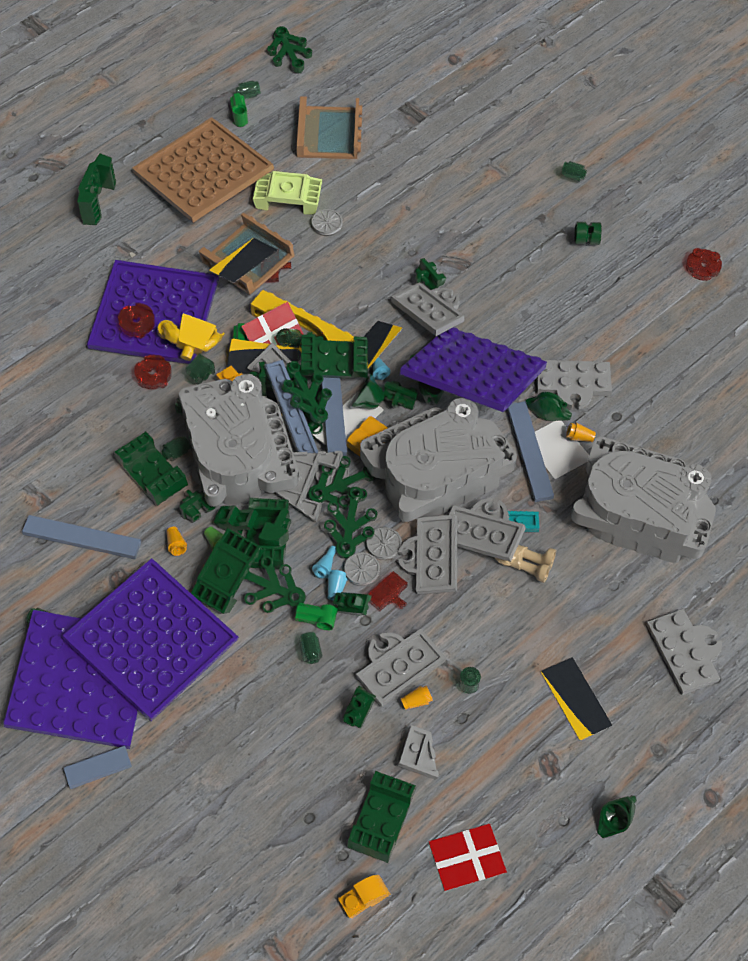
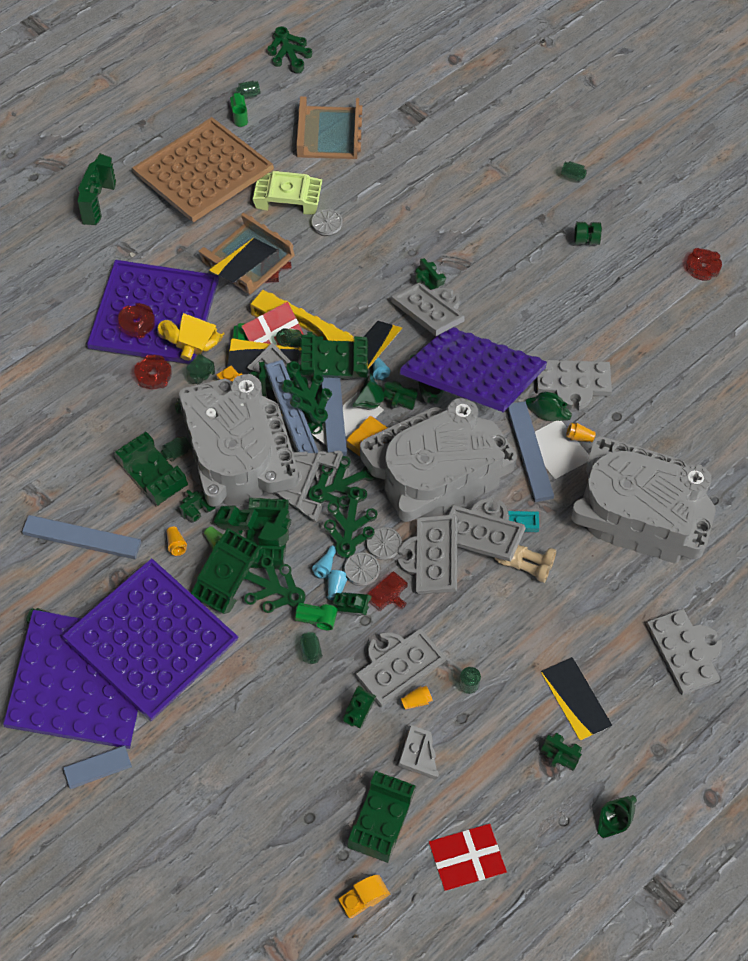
none -> dark green hips [540,733,582,771]

